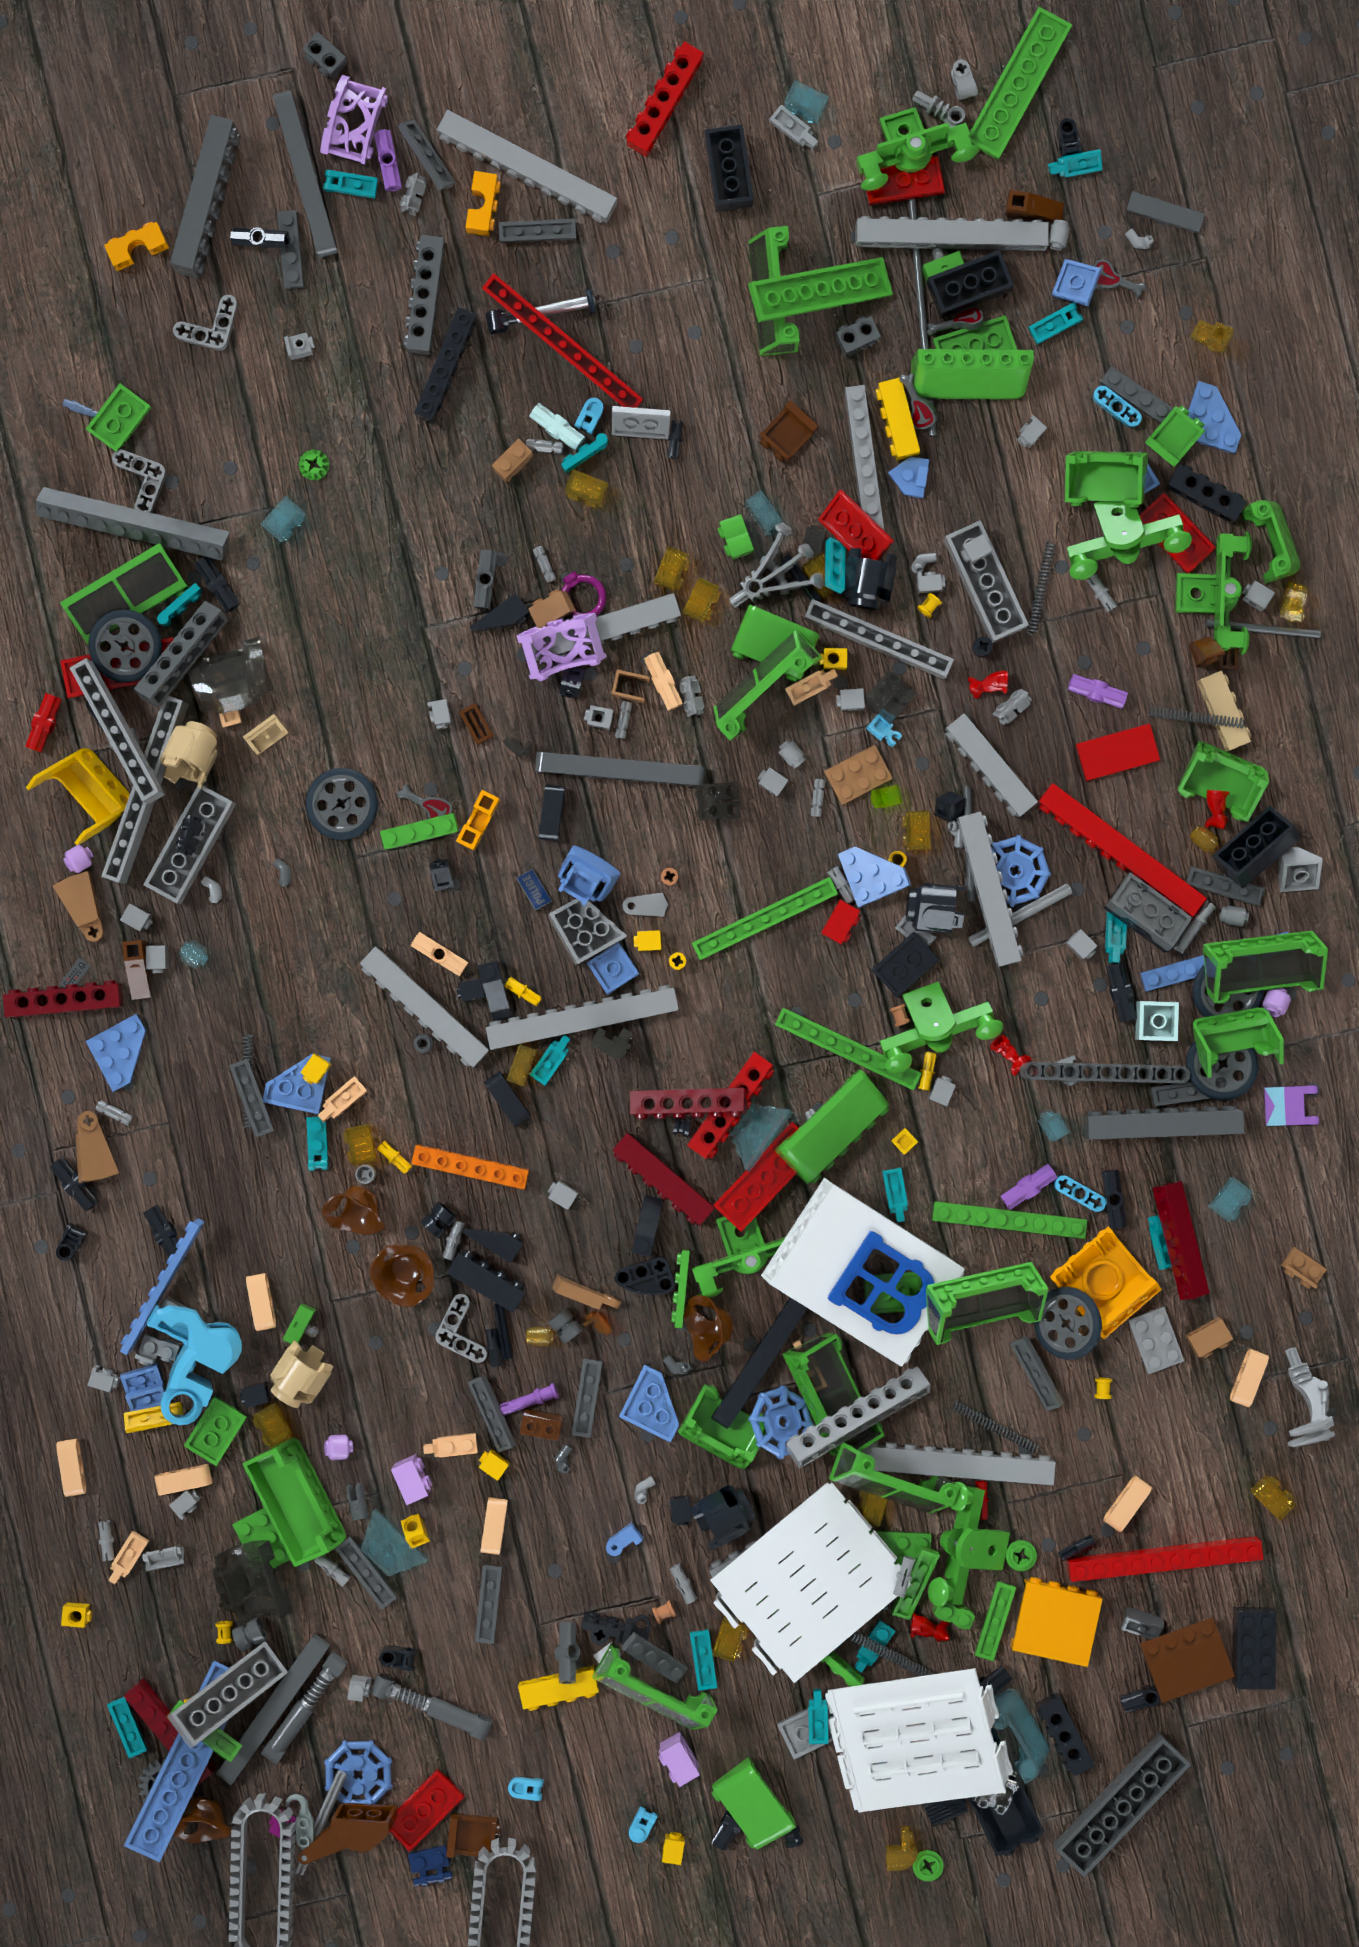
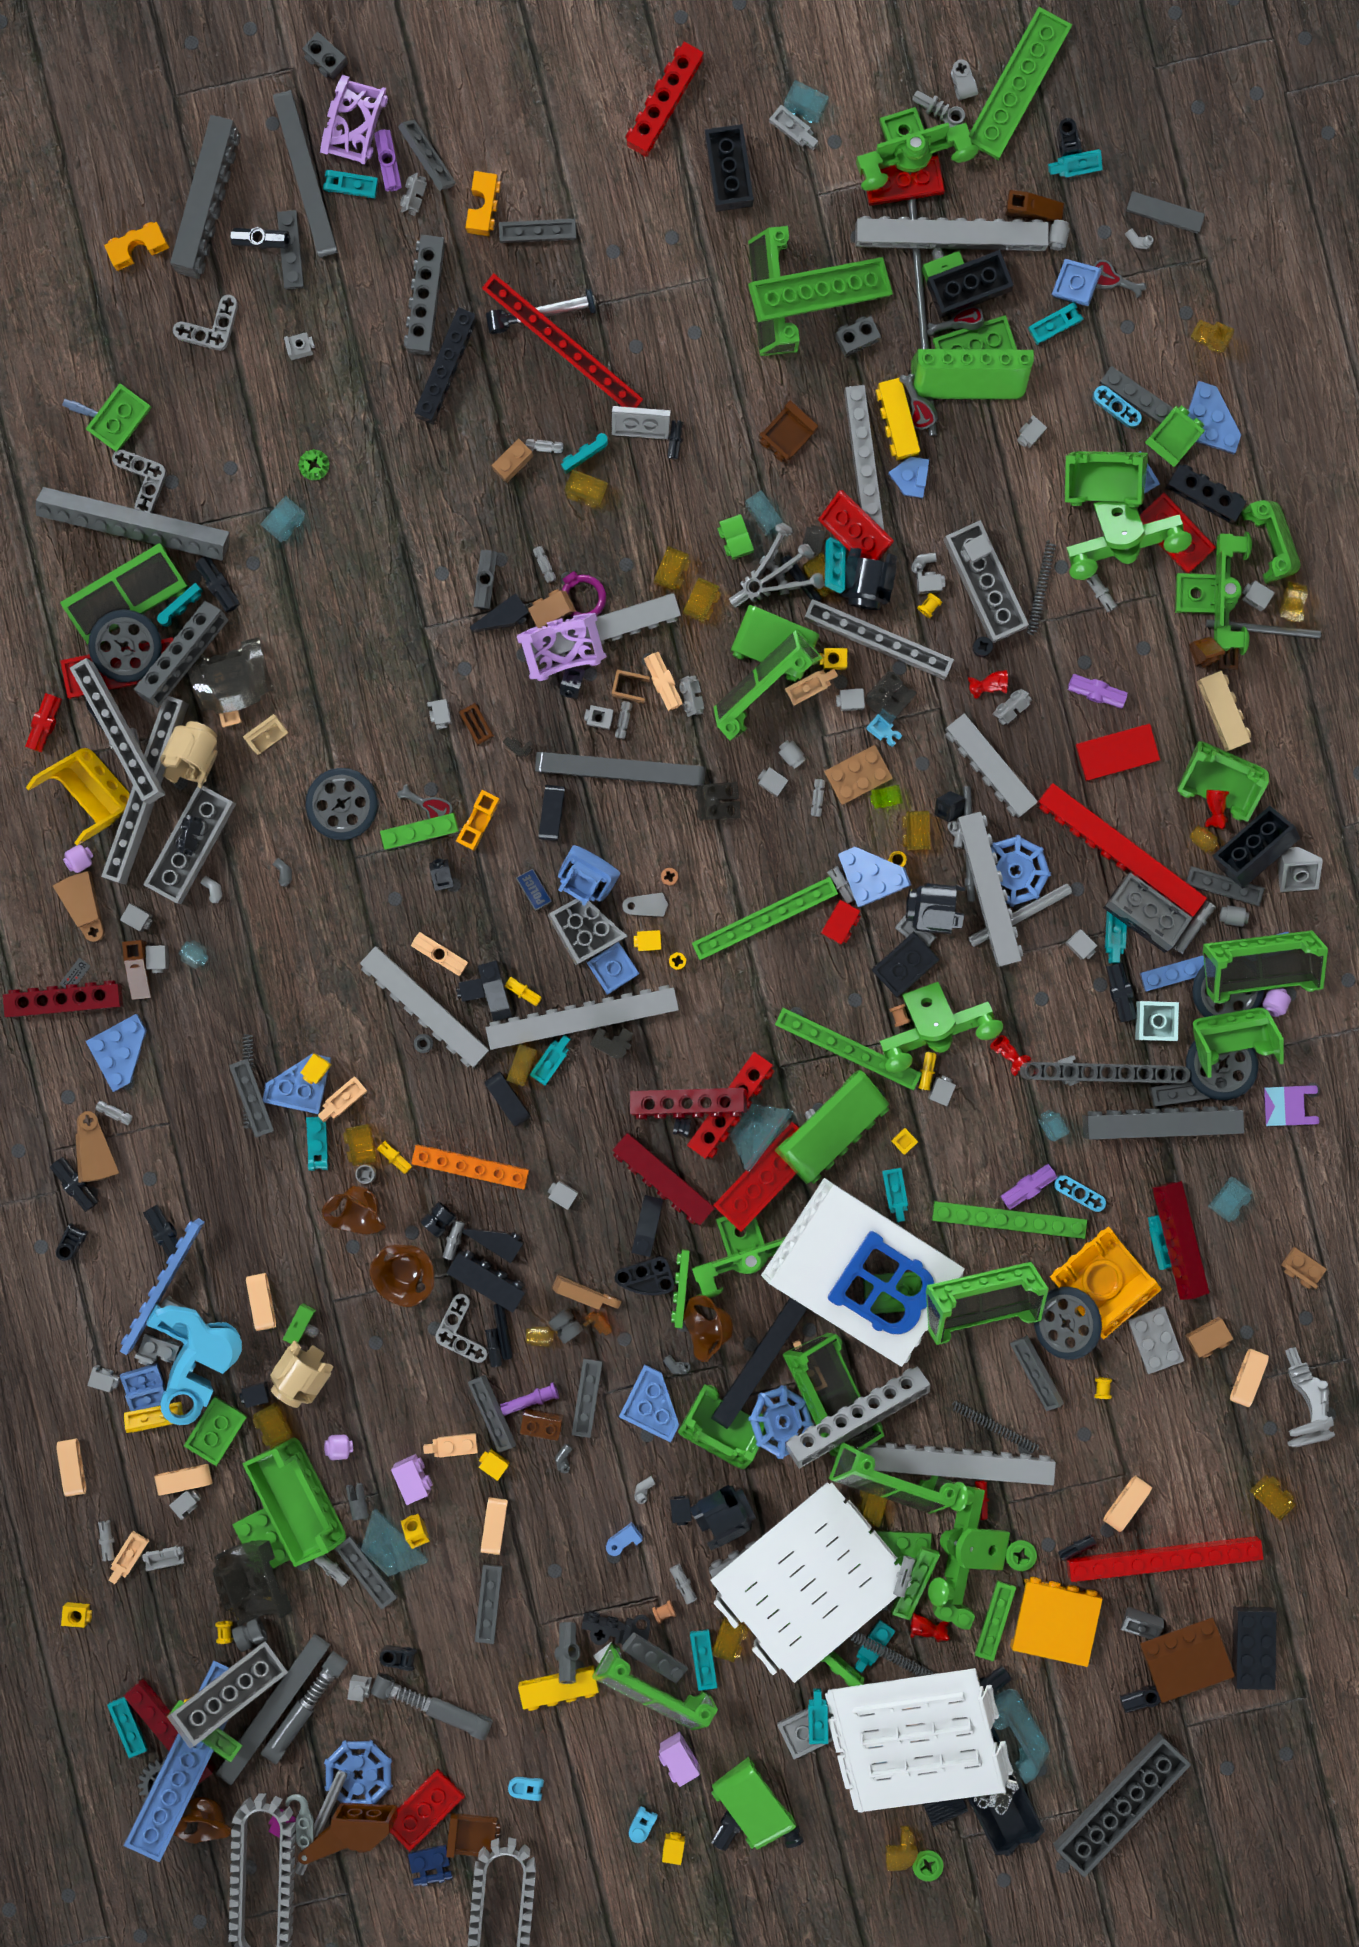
light grey brick [437,110,617,223] -> none
light aqua piece [529,403,585,451] -> none
medium azure plate [574,398,604,435] -> none
black brick [1037,1692,1095,1776] -> none
black piece [1101,1169,1126,1229] -> none
dark grey piece [1148,706,1245,729] -> none

